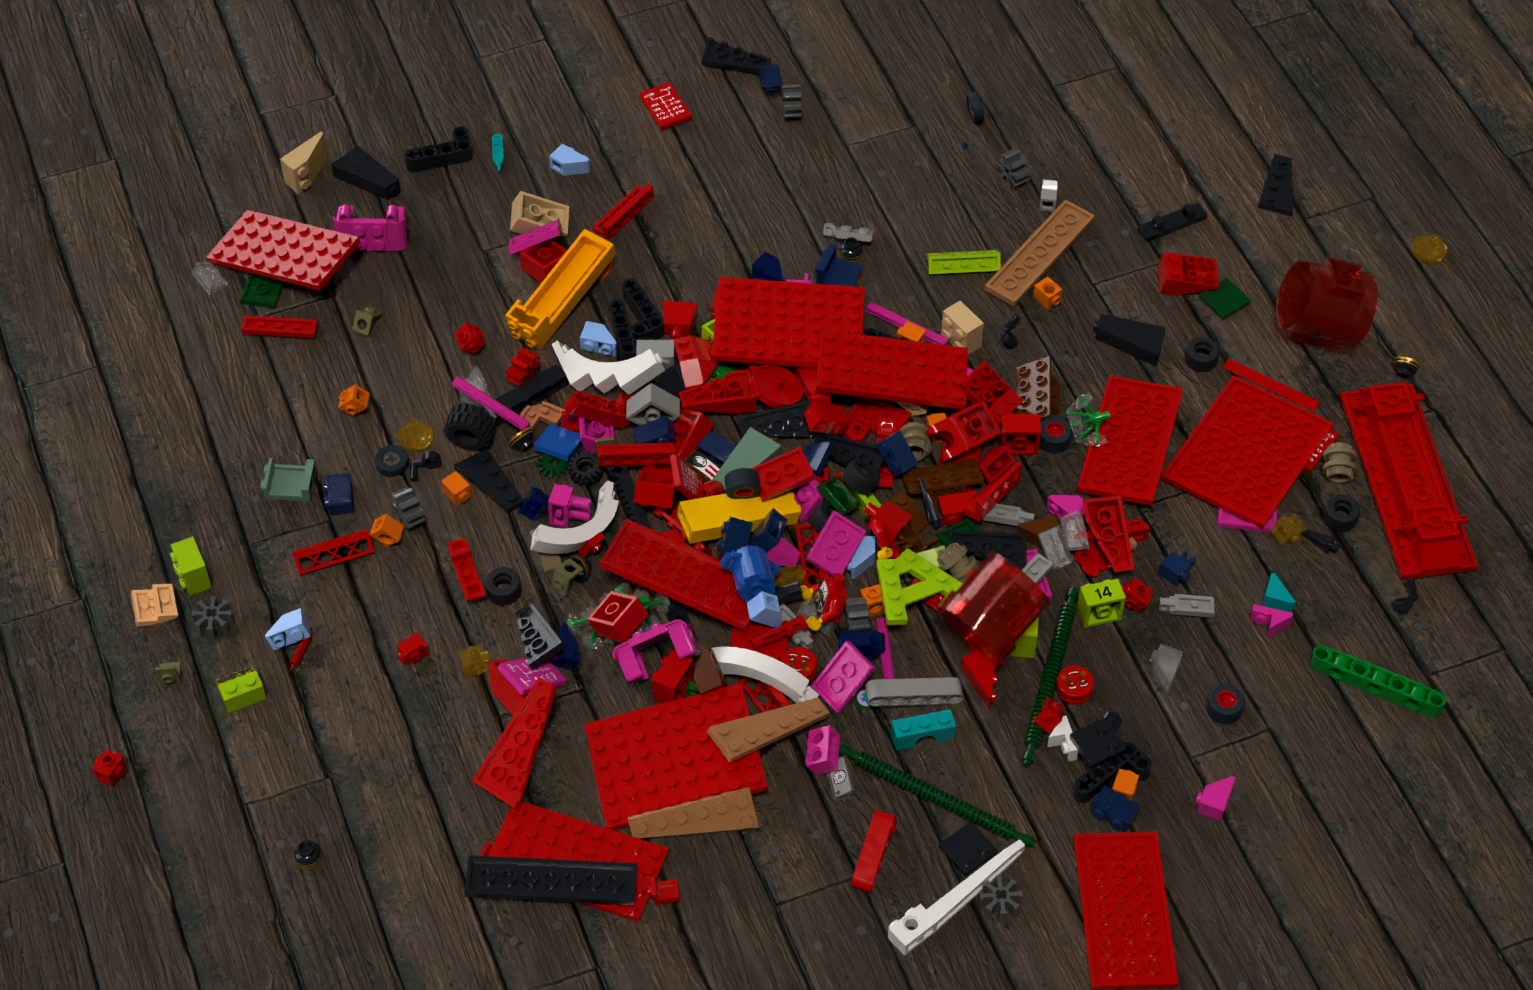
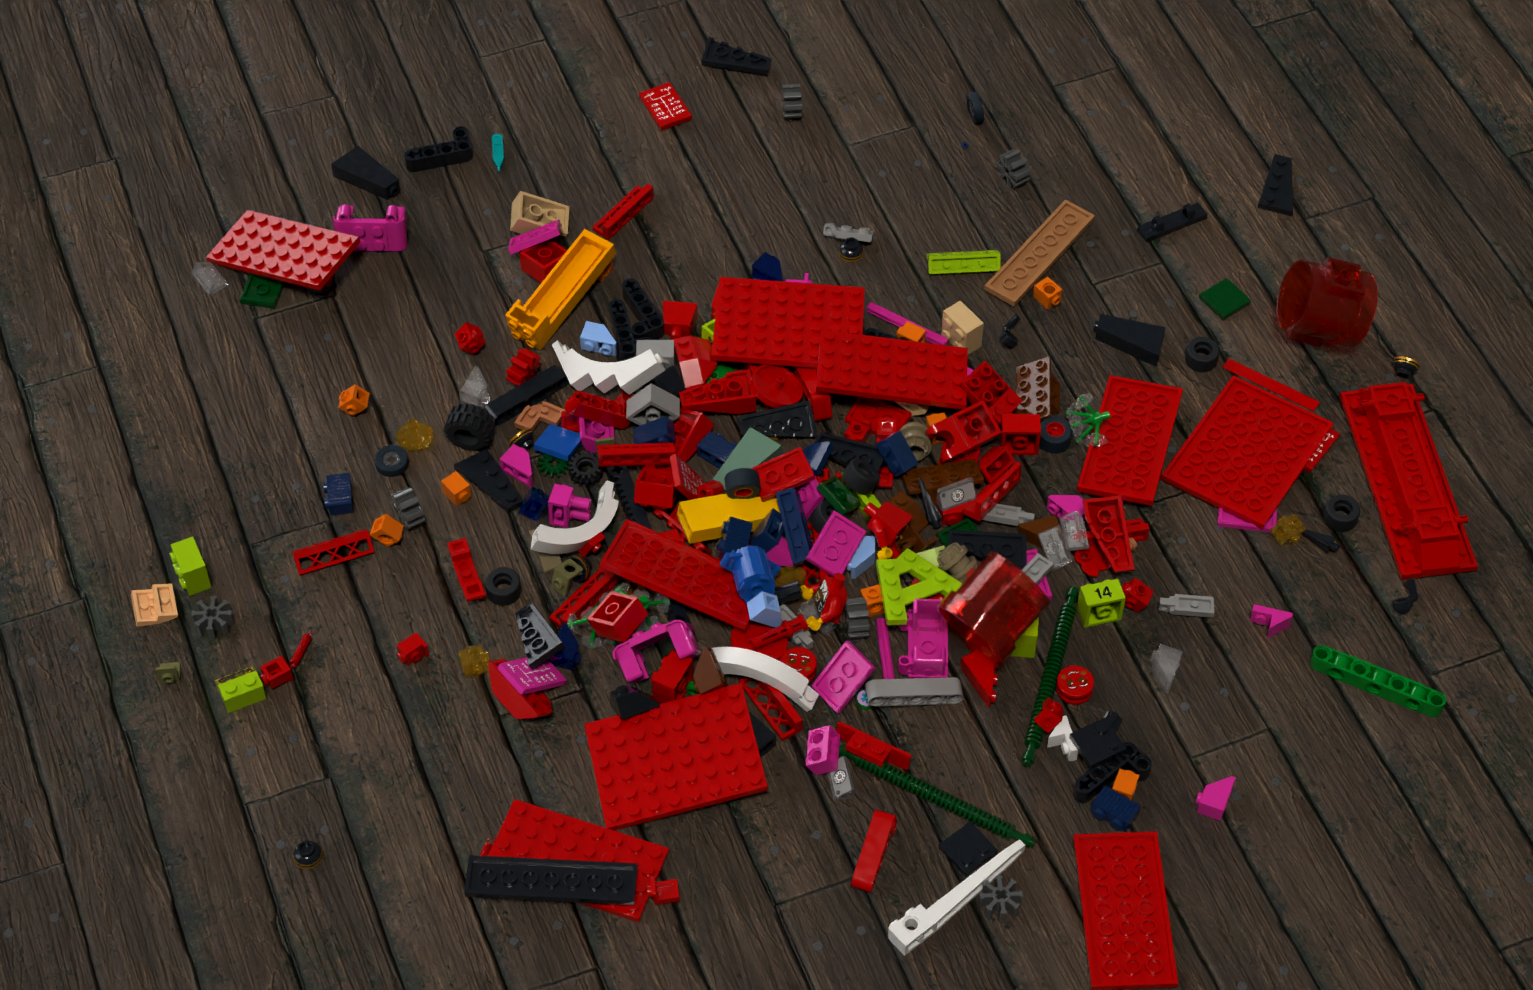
red brick [91,749,127,787] -> none
red plate [241,315,318,339] -> none
sand green panel [260,458,317,502] -> none
light blue slope [265,608,310,651] -> none
tan slope [280,132,328,194] -> none
olive bracket [352,306,383,335] -> none
black plate [410,451,441,482] -> none
dark pink axle [452,377,530,430] -> none
red wing [472,677,557,811] -> none
light blue slope [549,144,591,176] -> none
medium nougat wing [628,787,759,838] -> none
slope [684,450,720,482] -> none
medium nougat wing [707,698,829,763] -> none
dark blue brick [758,64,782,91] -> none
red brick [804,402,850,435] -> none
dark blue bracket [815,243,862,287] -> none
clear blue slope [838,628,886,662] -> none
teal arch [891,709,956,750] -> none
light grey leg [1039,179,1057,212] -> none
red slope [1158,252,1219,296] -> none
dark blue brick [1158,551,1196,587] -> none
black wheel [1206,684,1245,724] -> none
teal slope [1262,573,1296,613] -> none
dark tan piece [1323,442,1357,483] -> none
clear yellow dish [1411,234,1448,263] -> none
none -> red brick [260,655,293,689]
none -> dark pink slope [500,444,533,488]
none -> red fence [549,568,619,632]
none -> black slope [610,685,660,720]
none -> dark blue fence [775,487,815,566]
none -> red bracket [836,721,912,770]
none -> dark pink container [898,599,948,679]
none -> slope [936,477,976,511]

